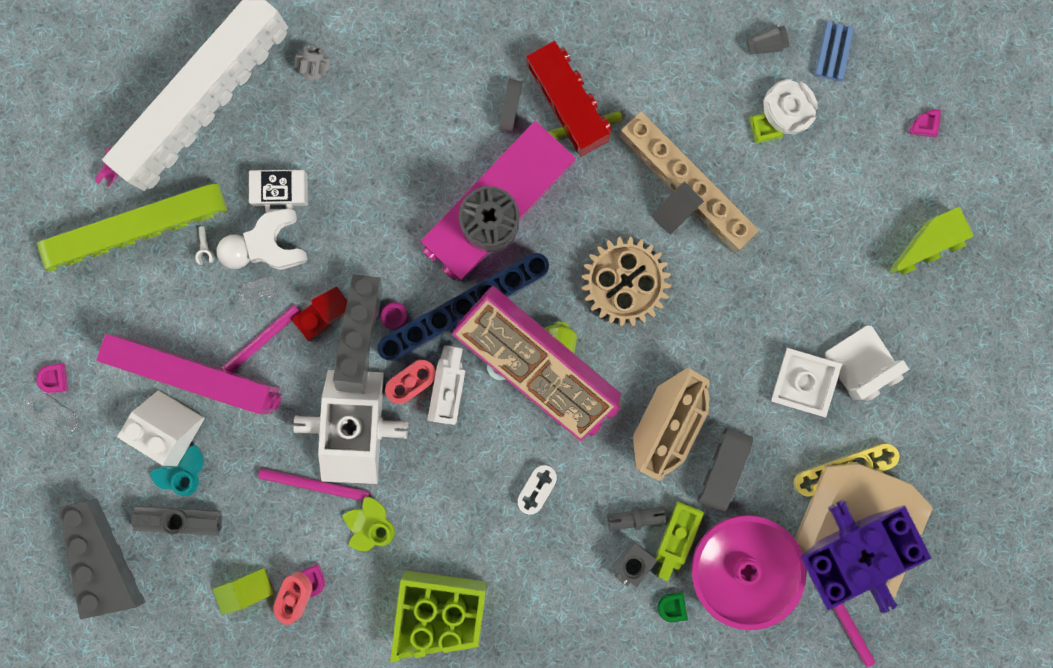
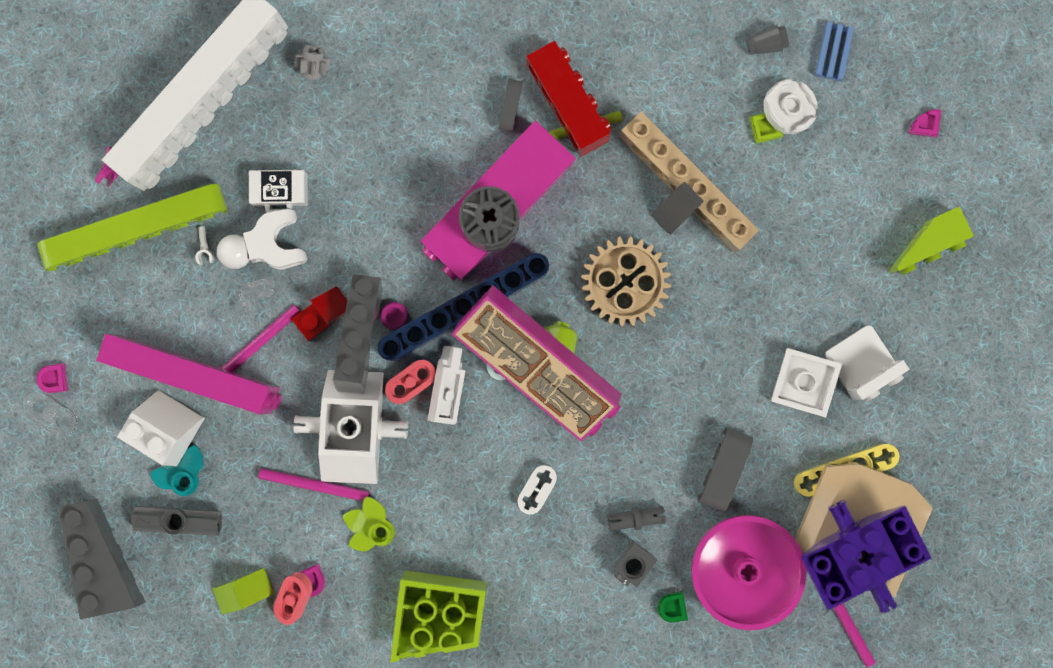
tan wedge [633,368,710,481] -> none
lime hinge [656,501,704,581] -> none

